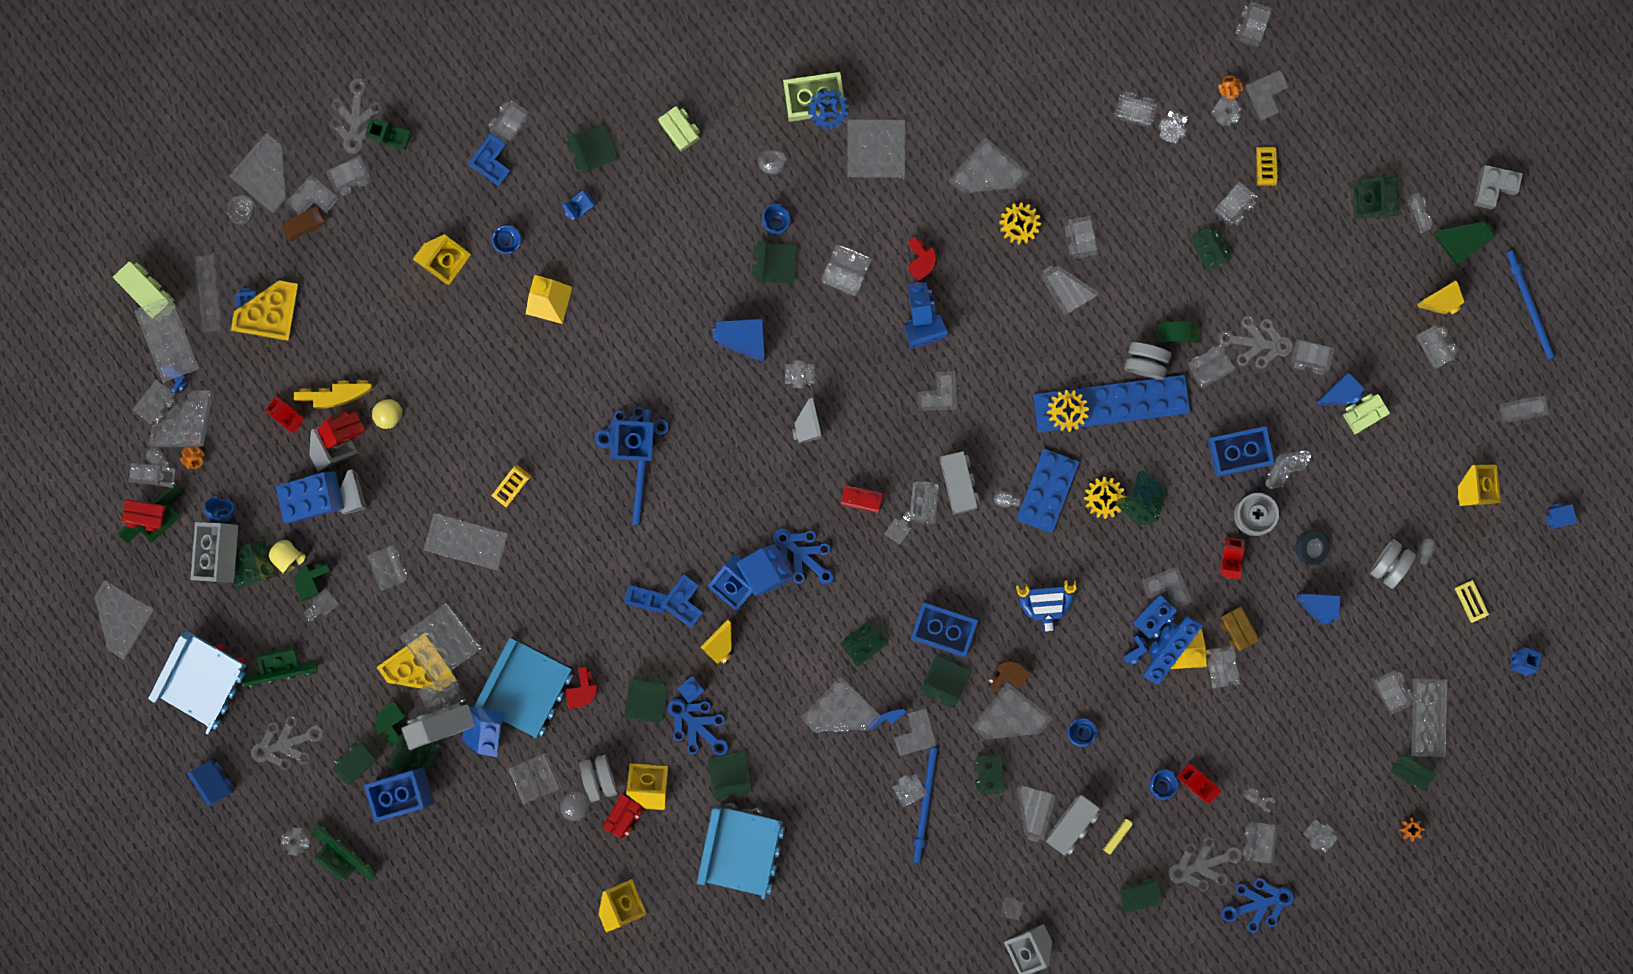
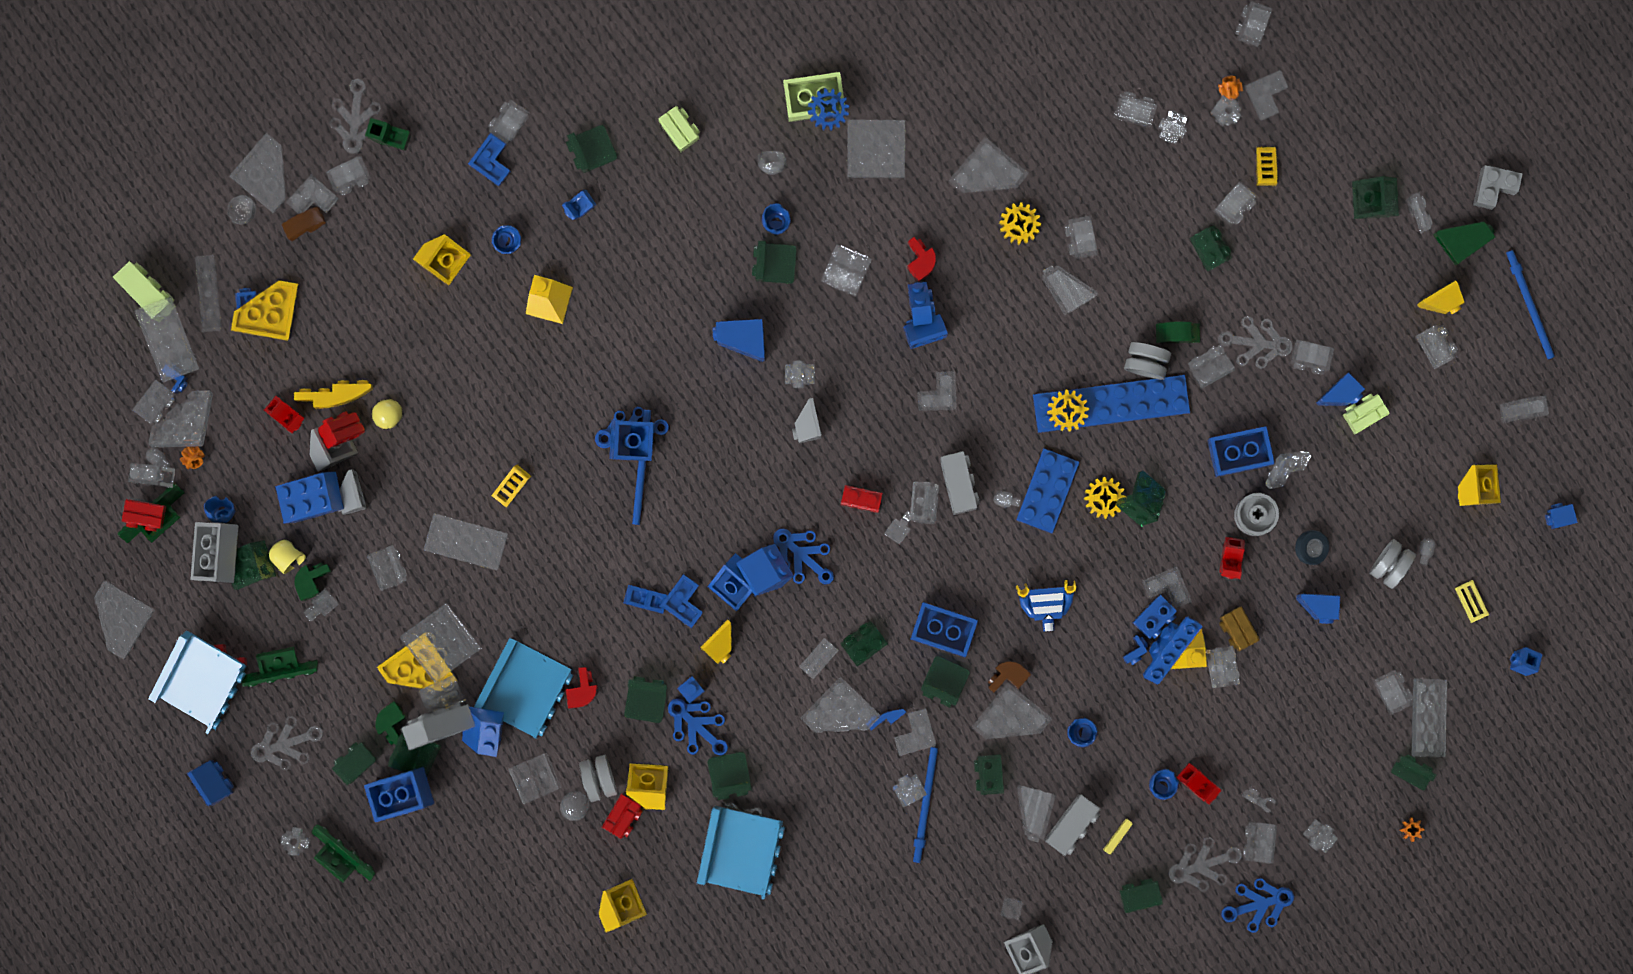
none -> clear hinge [799,638,839,679]

